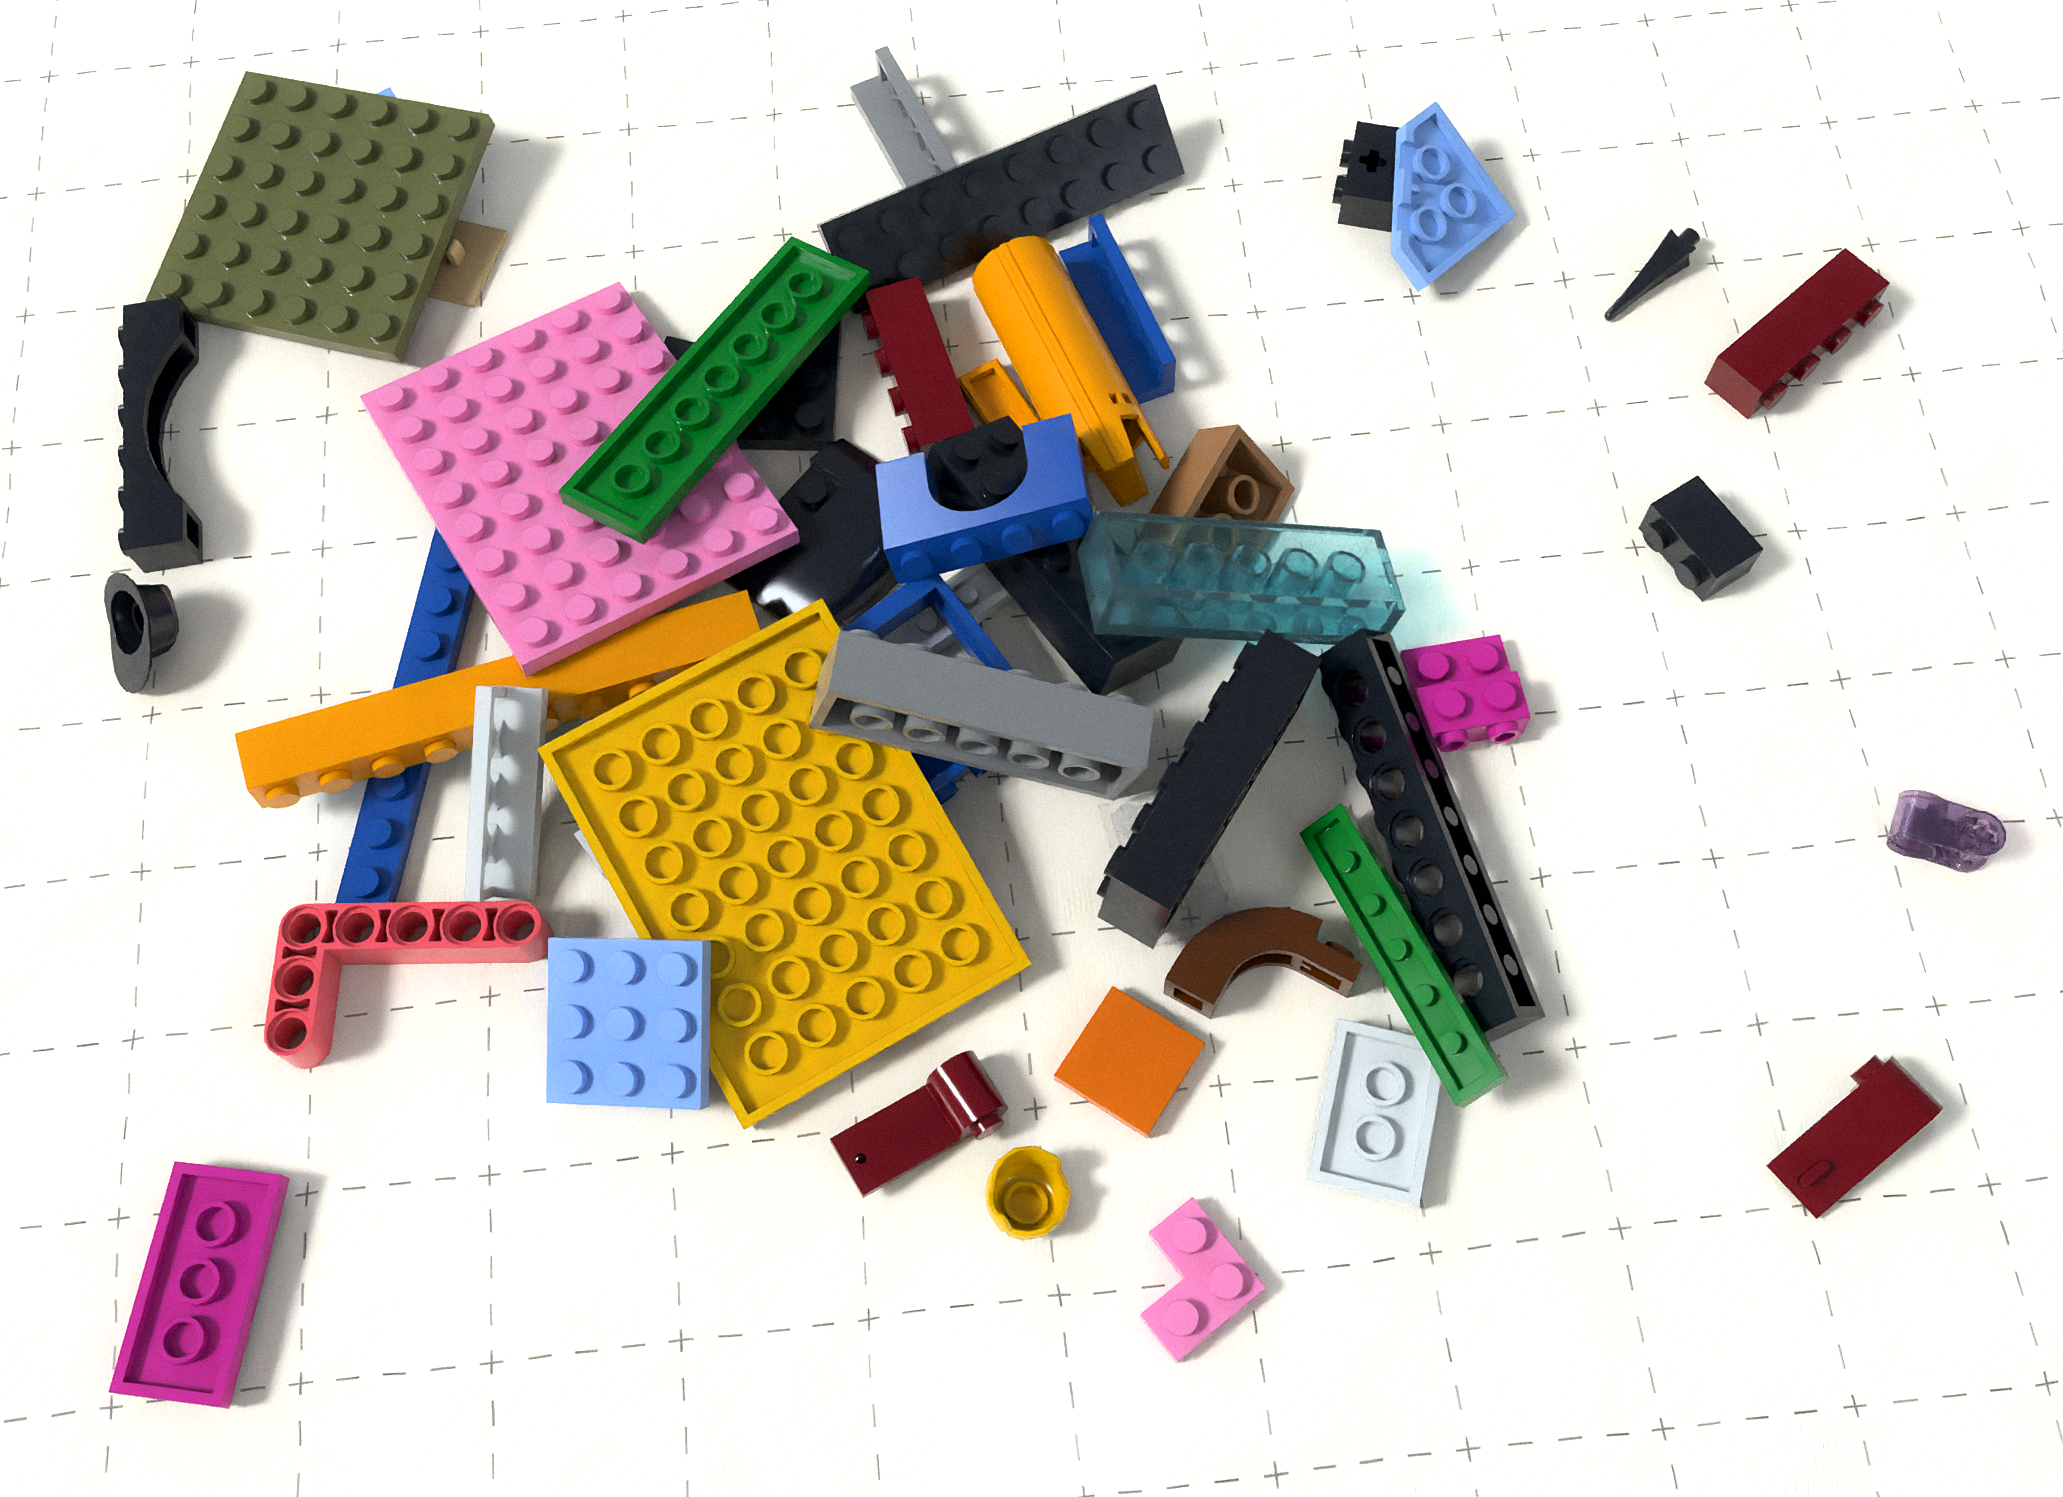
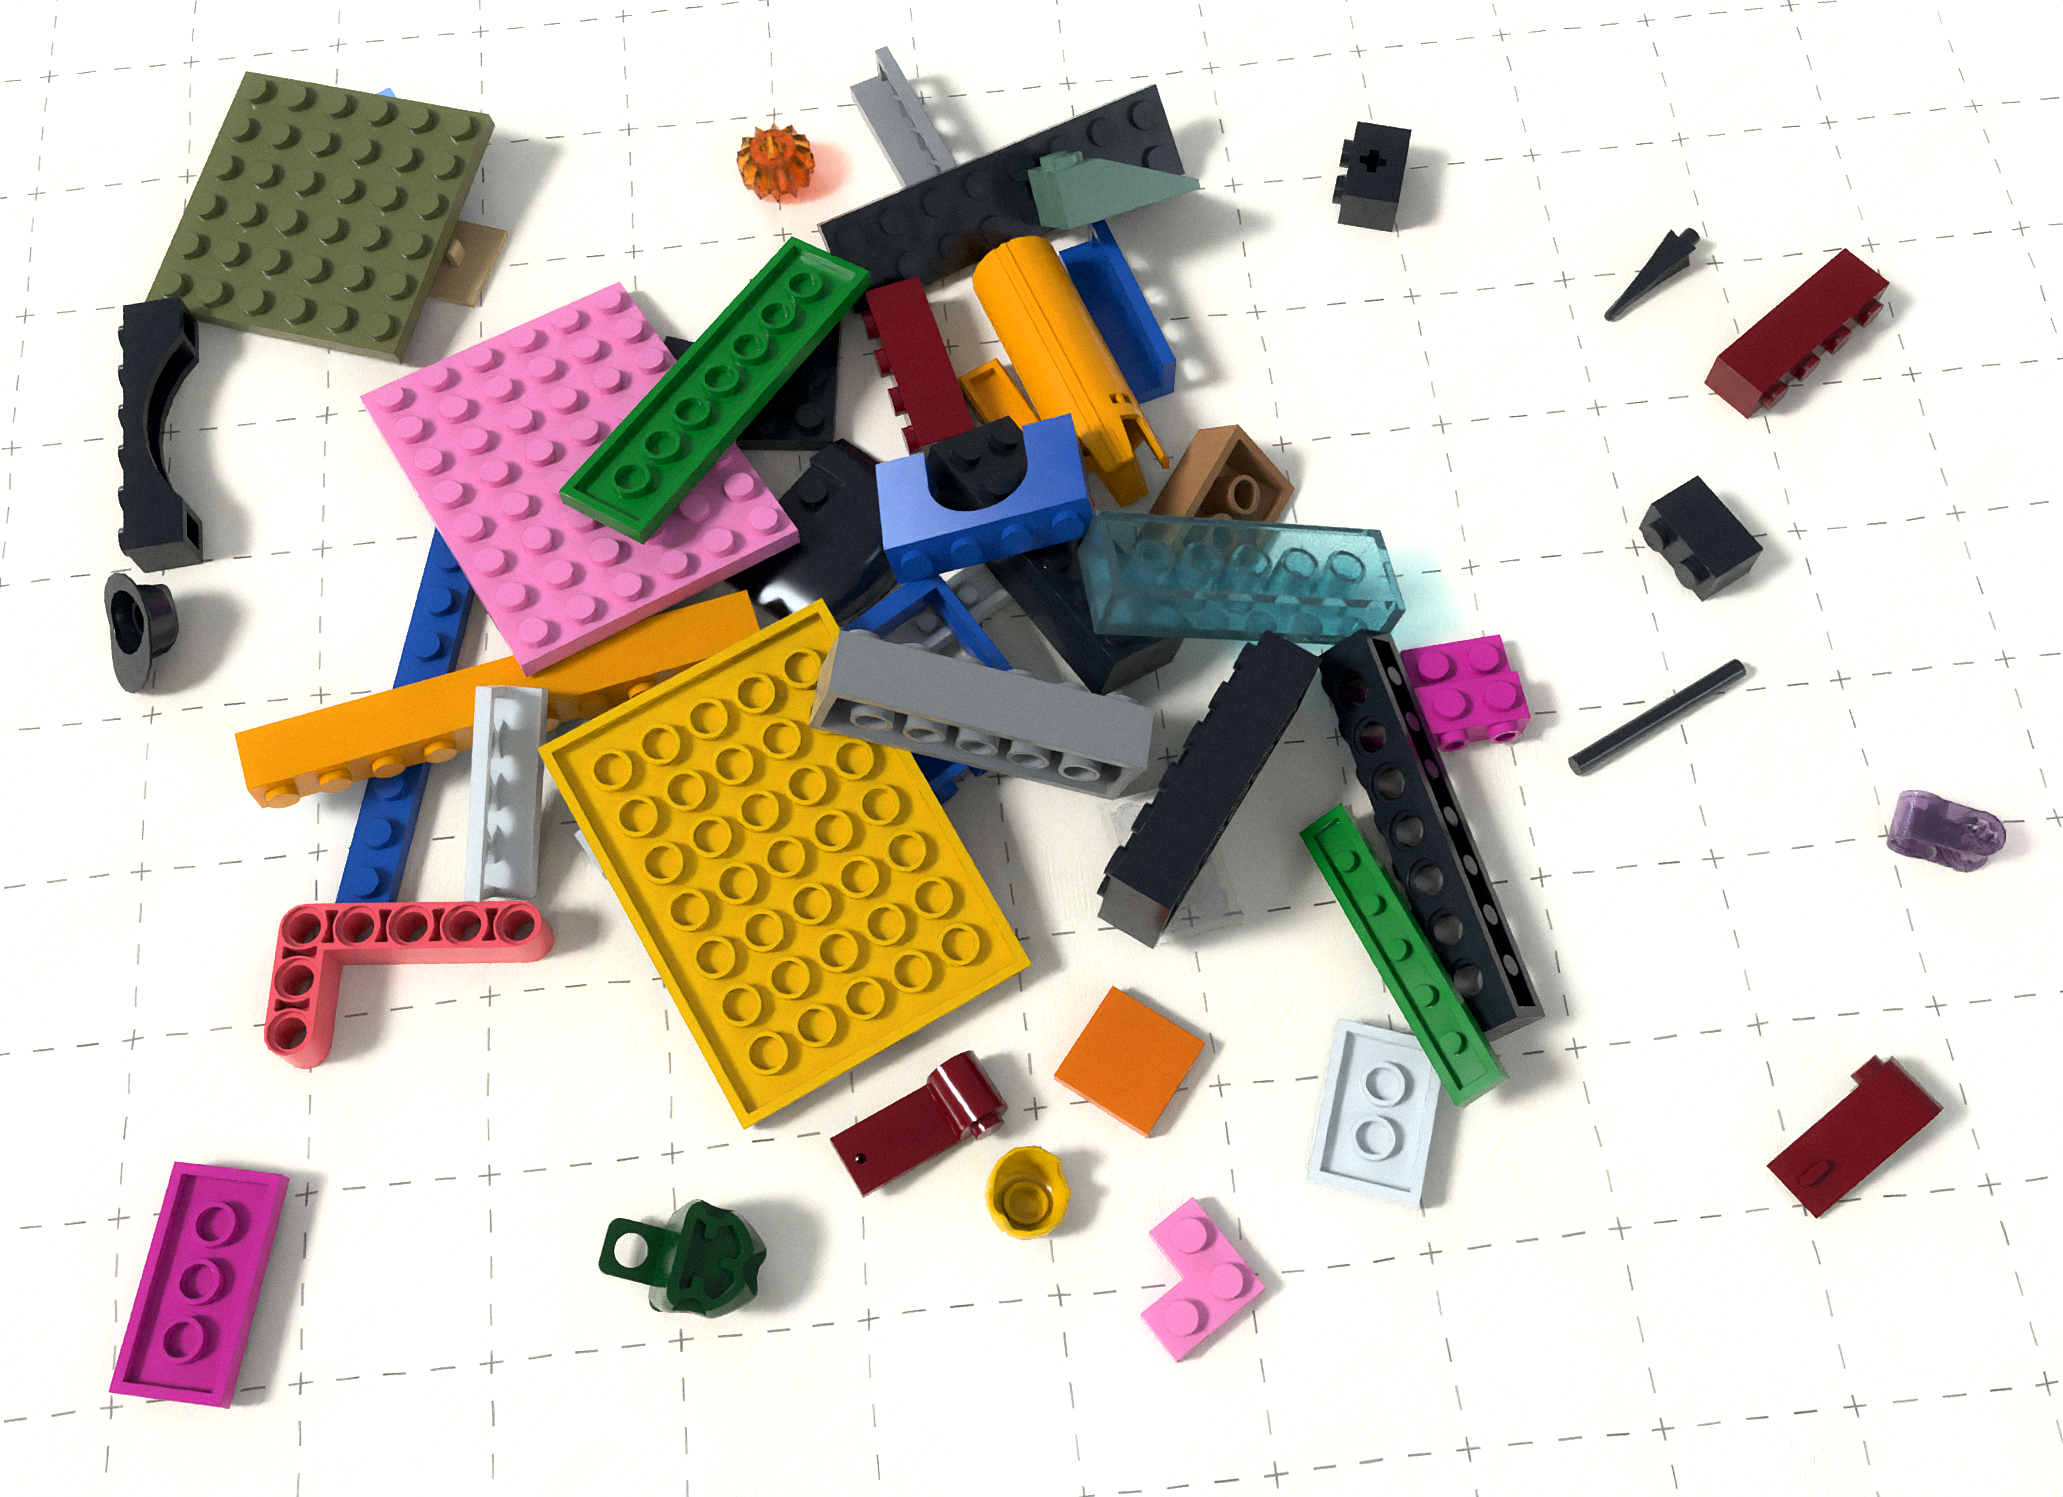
light blue plate [546,936,711,1110] -> none
reddish brown arch [1163,907,1363,1019] -> none
light blue plate [1391,101,1516,292] -> none
none -> dark green piece [598,1199,767,1319]
none -> clear orange gear [736,121,815,203]
none -> sand green slope [1027,151,1201,230]
none -> black bar [1568,659,1746,776]

